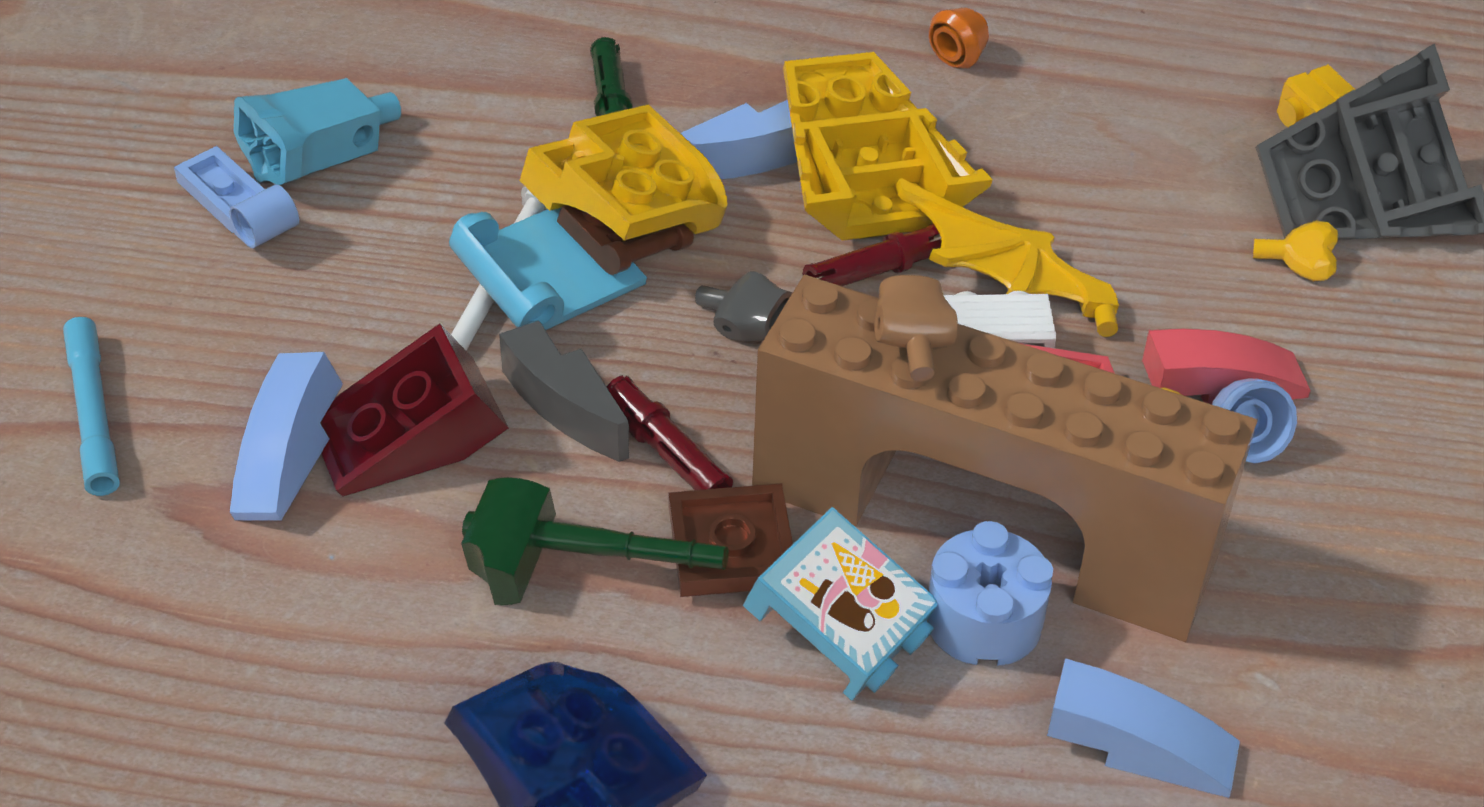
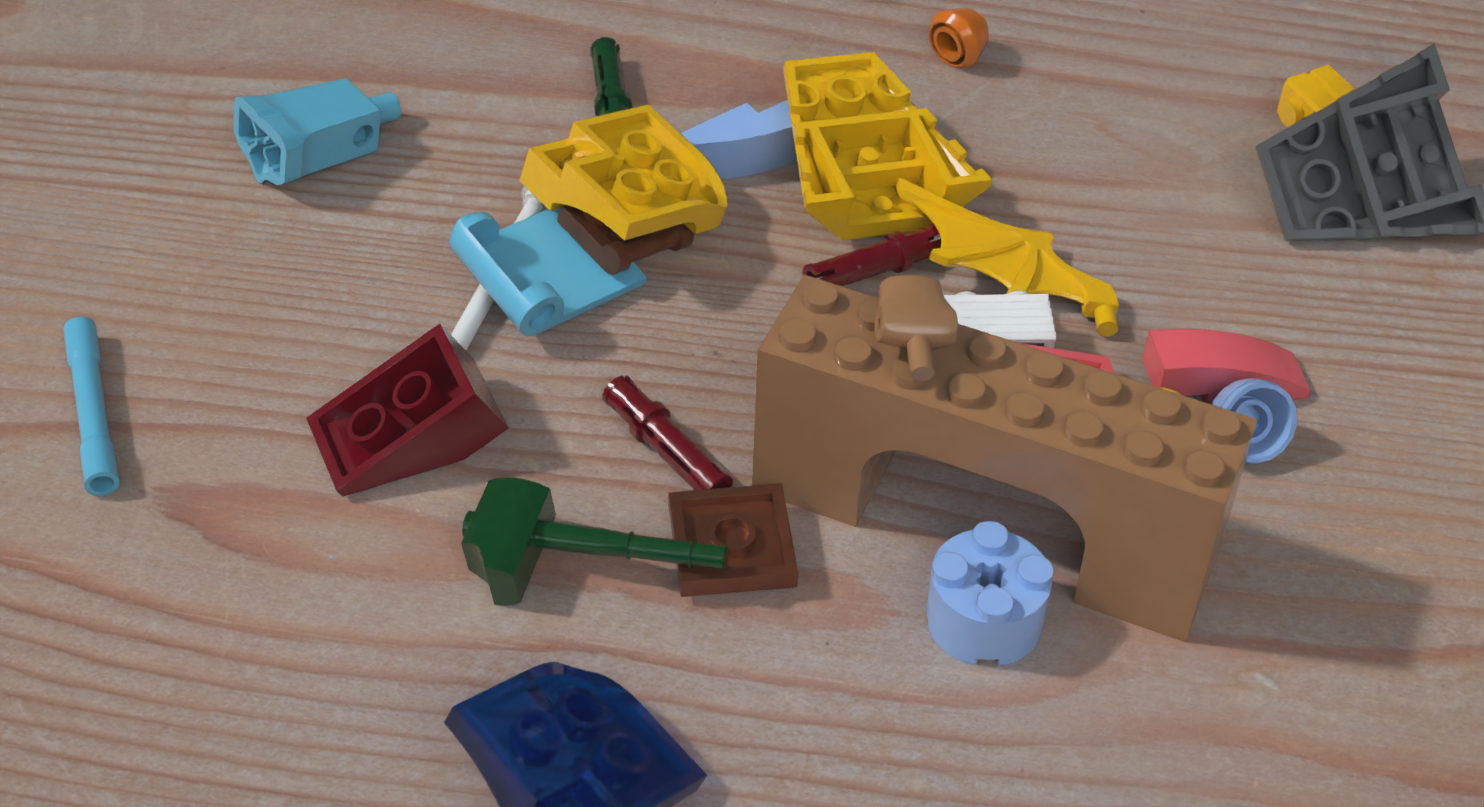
light blue plate [174,146,299,248] -> none
light blue slope [230,352,343,521] -> none
dark grey slope [499,321,629,462] -> none
dark grey piece [695,271,792,342] -> none
panel [743,507,938,701] -> none
light blue slope [1047,658,1240,798] -> none
yellow rock [1253,221,1338,281] -> none

